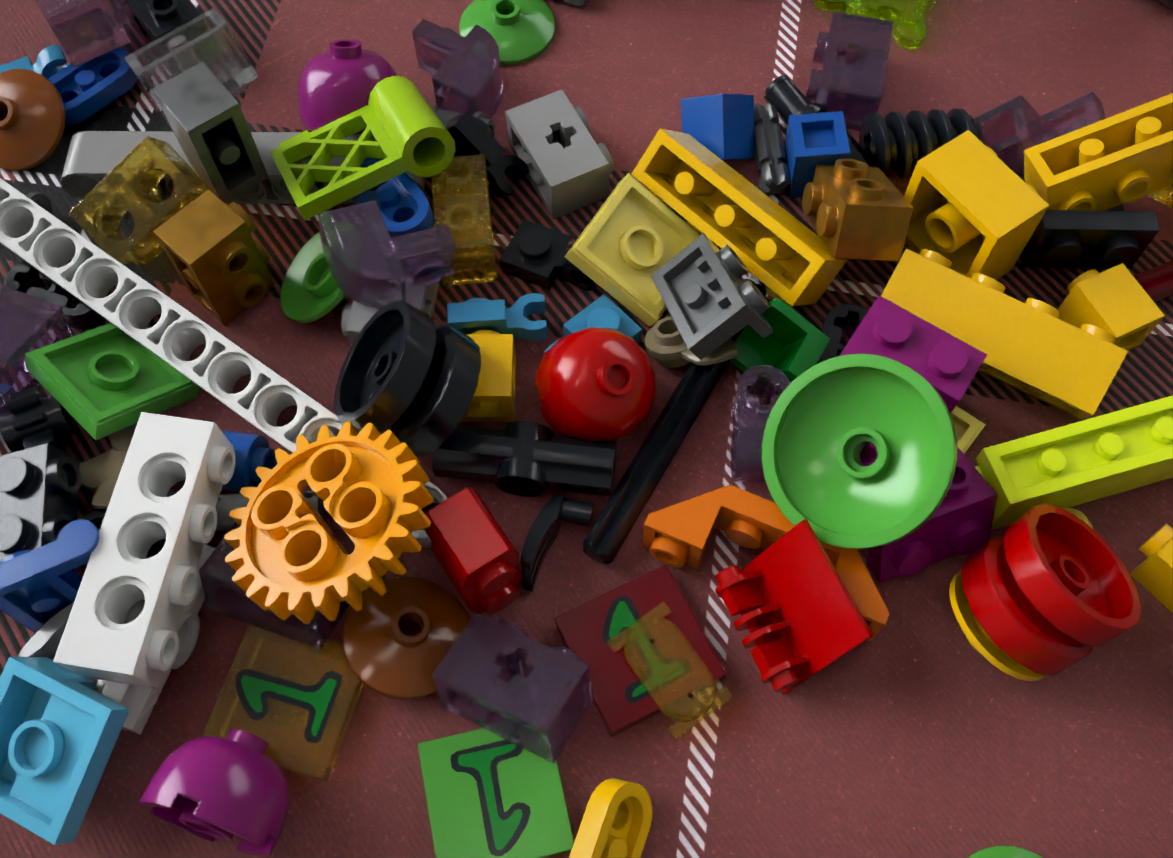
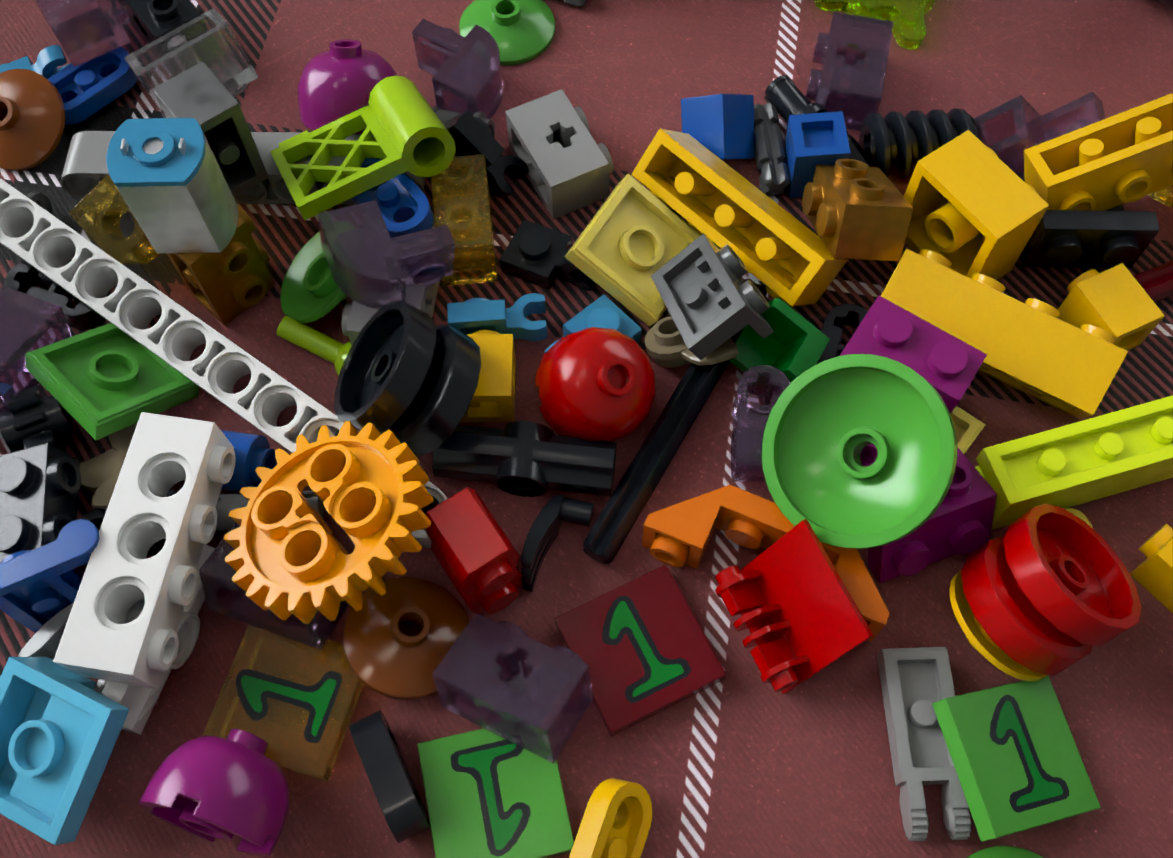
clear yellow piece [607,601,733,740] -> none
none -> piece [106,118,238,253]
none -> lime bar [276,316,352,376]
none -> black beam [349,710,431,843]
none -> light grey hinge [877,647,971,841]
none -> bright green tile [932,675,1101,841]

